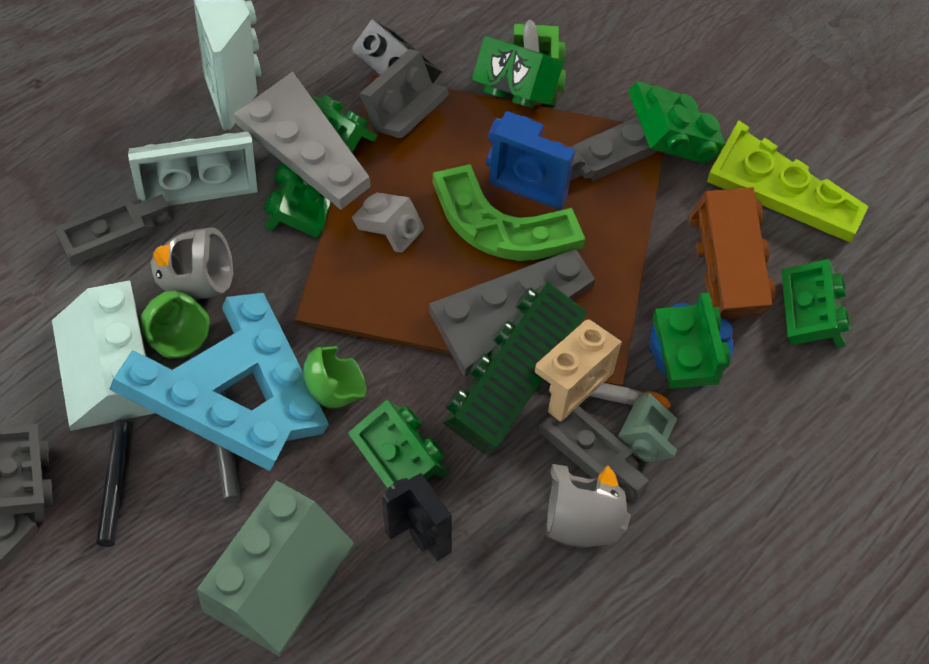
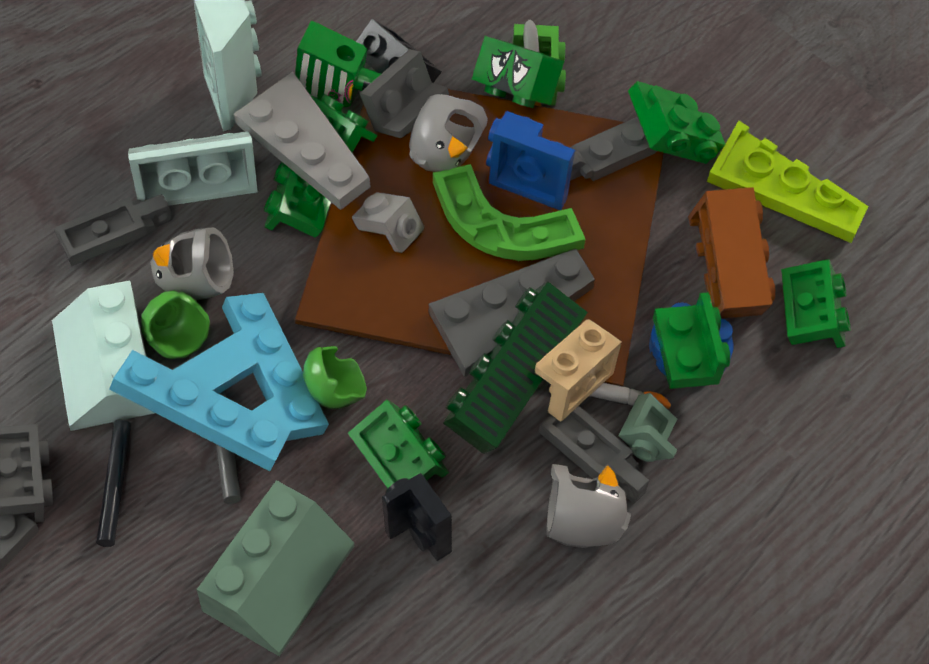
none -> green torso [295,21,381,107]
none -> light grey piece [409,94,488,172]

